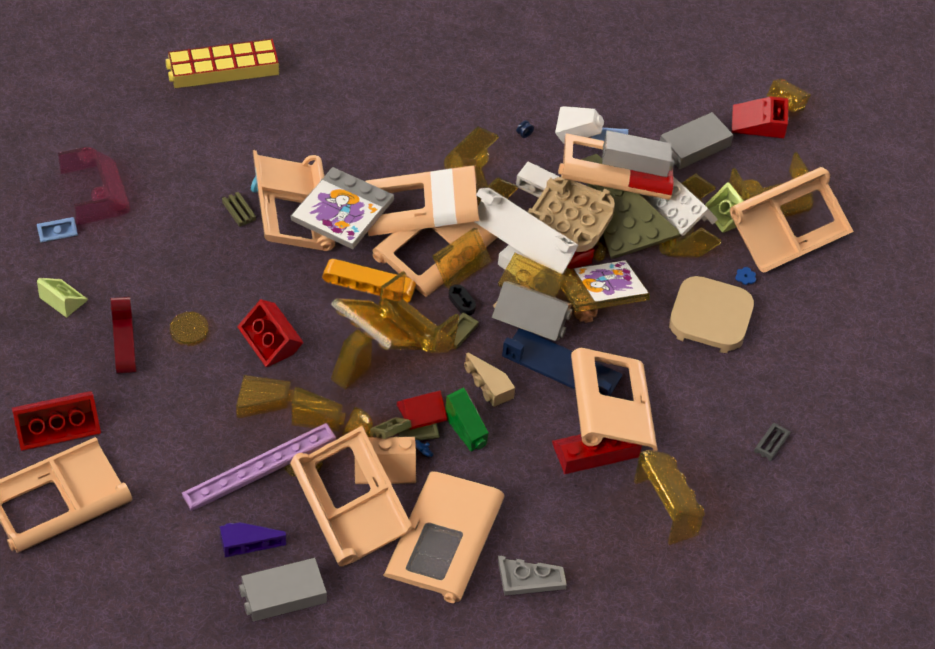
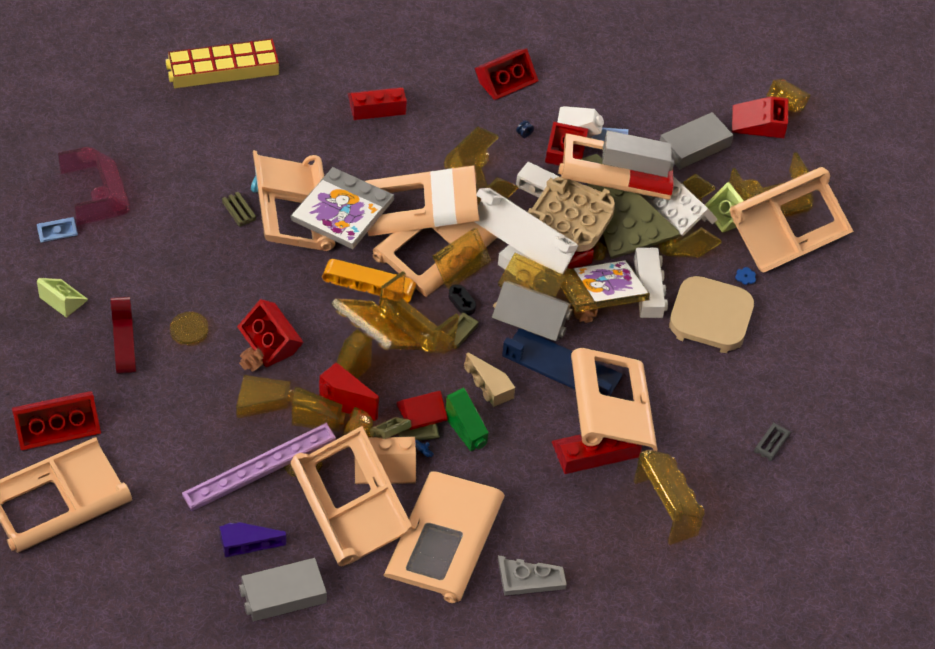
none -> nougat gear [239,347,264,371]
none -> red slope [319,362,379,421]
none -> red slope [348,87,407,120]
none -> red slope [474,48,538,100]
none -> red slope [545,121,588,166]
none -> white brick [634,248,668,318]

